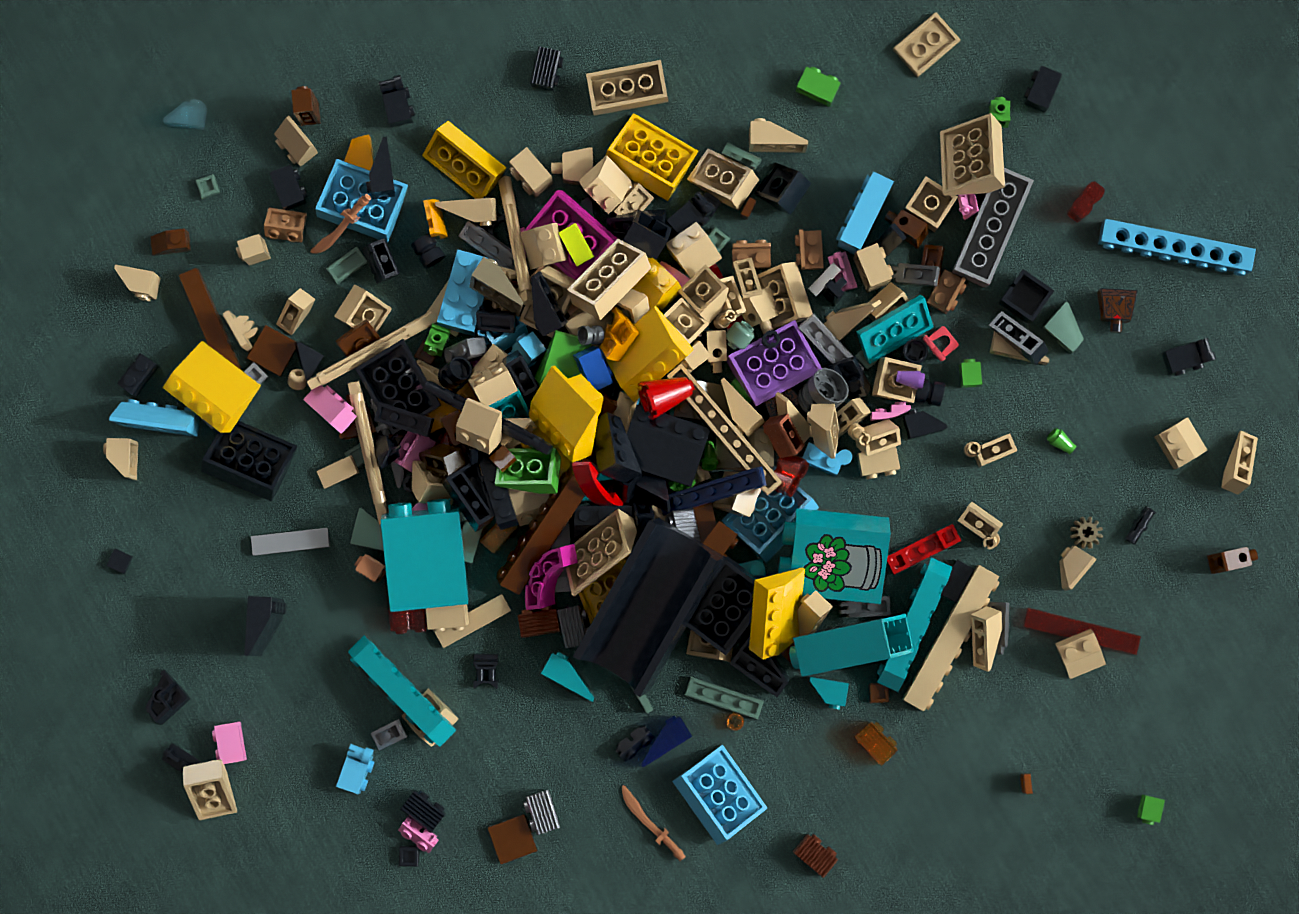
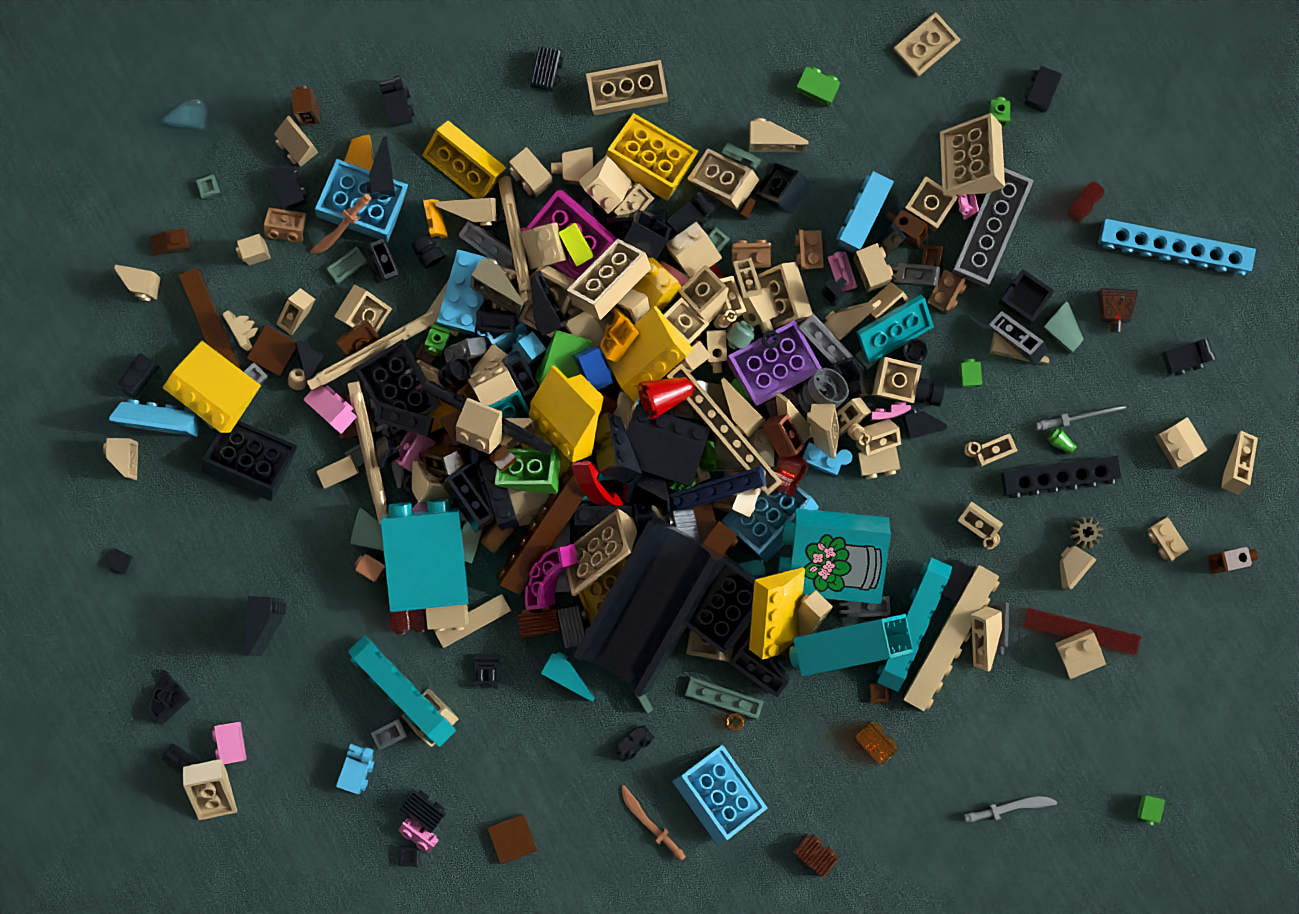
light grey tile [251,528,330,556] -> none
flat silver brick [523,790,560,835] -> none
dark grey wheel [577,325,604,345] -> none
clear blue slope [641,715,692,768] -> none
white sticker [808,262,841,296] -> none
teal slope [809,677,849,710] -> none
red slope [887,524,962,575] -> none
medium lavender cone [896,371,925,390] -> none
coral piece [923,326,959,361] -> none
dark orange tile [1020,773,1033,794] -> none
black pin [1125,506,1156,545] -> none
none -> light grey sword [964,796,1057,822]
none -> black brick [1001,455,1121,499]
none -> light grey sword [1035,406,1126,430]
none -> tan bracket [1147,517,1188,562]

